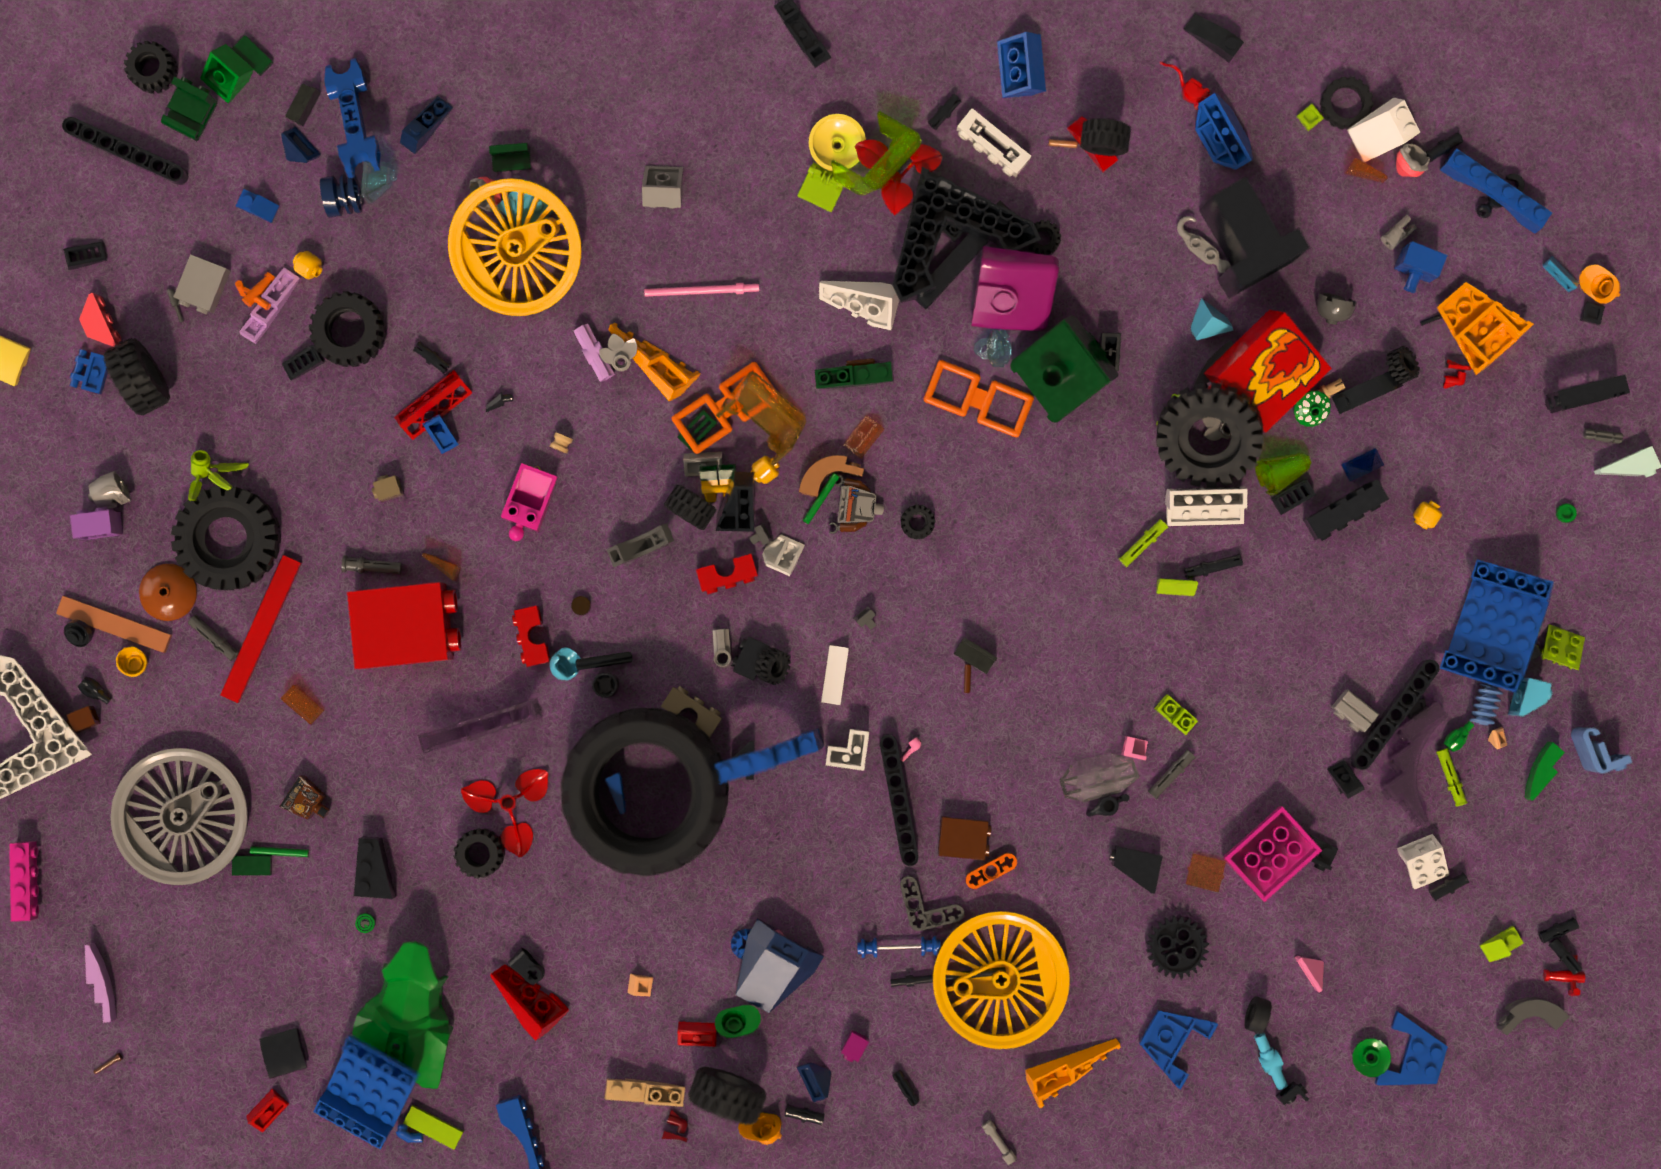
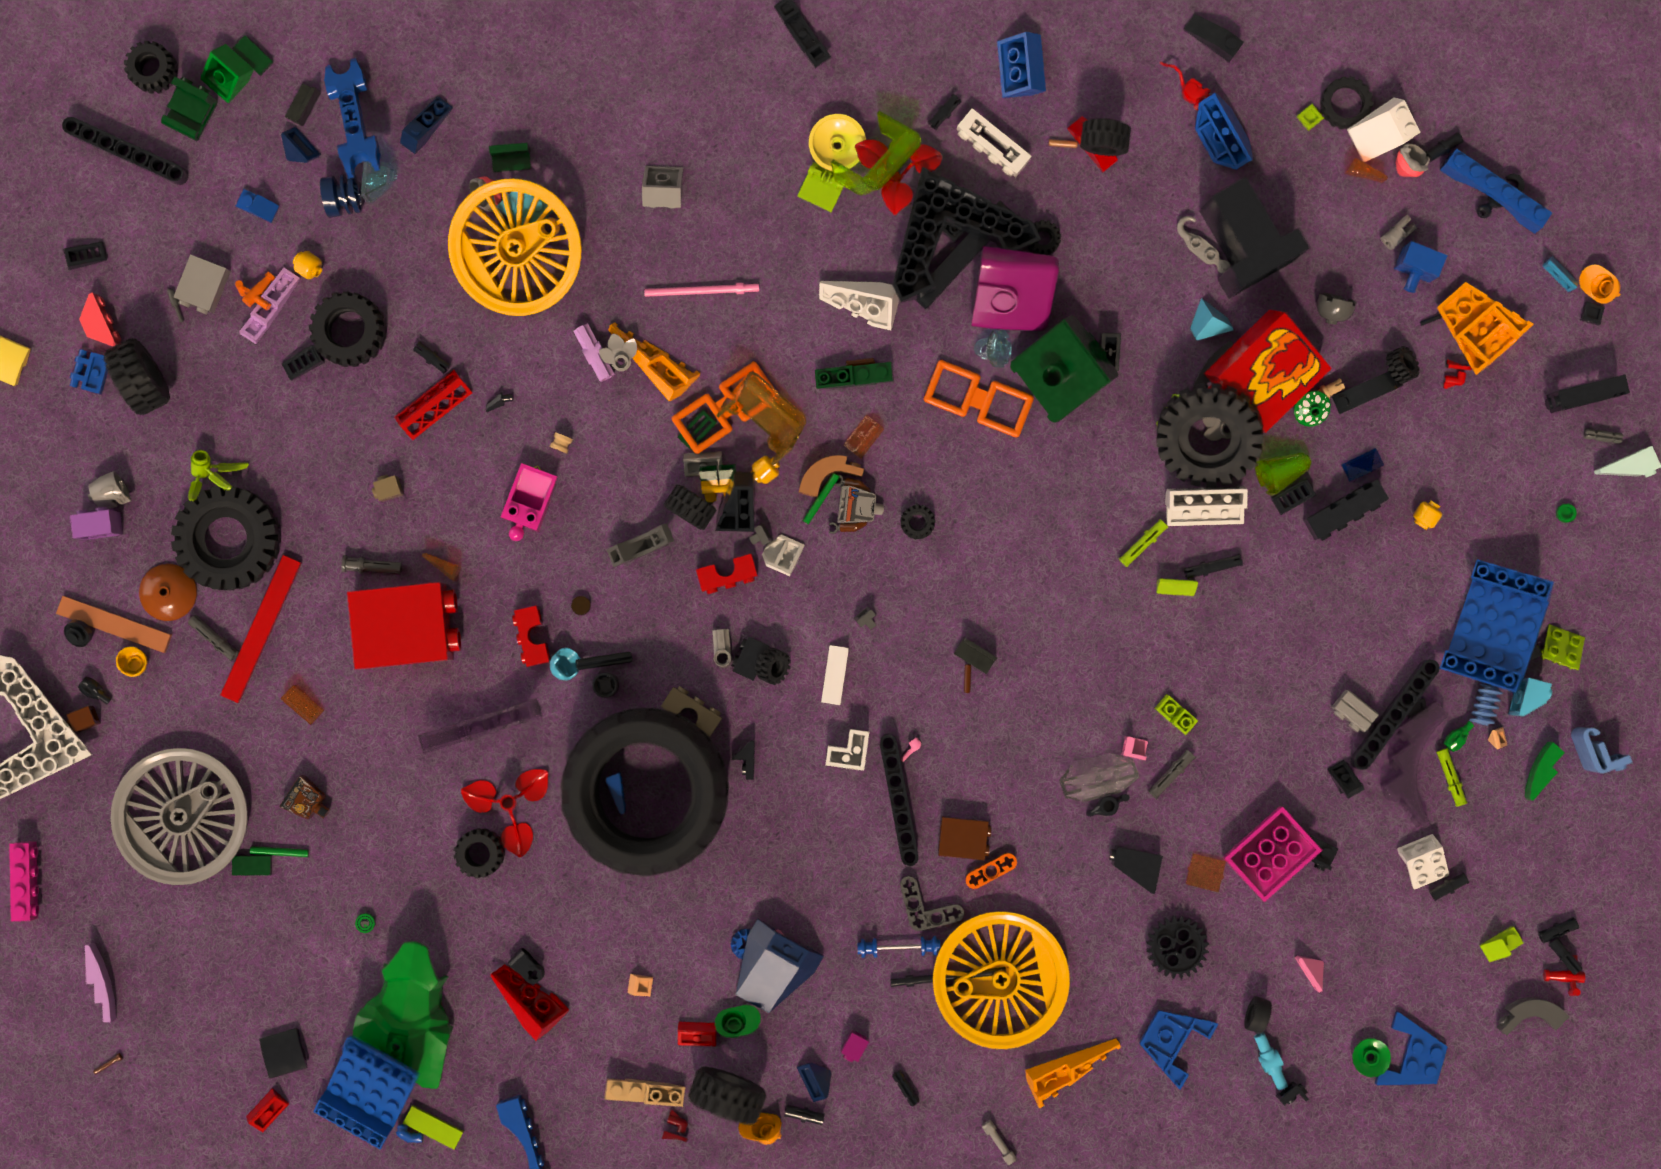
black wedge [354,836,396,899] -> none
blue slope [423,414,459,454] -> none
blue arch [715,728,824,784] -> none

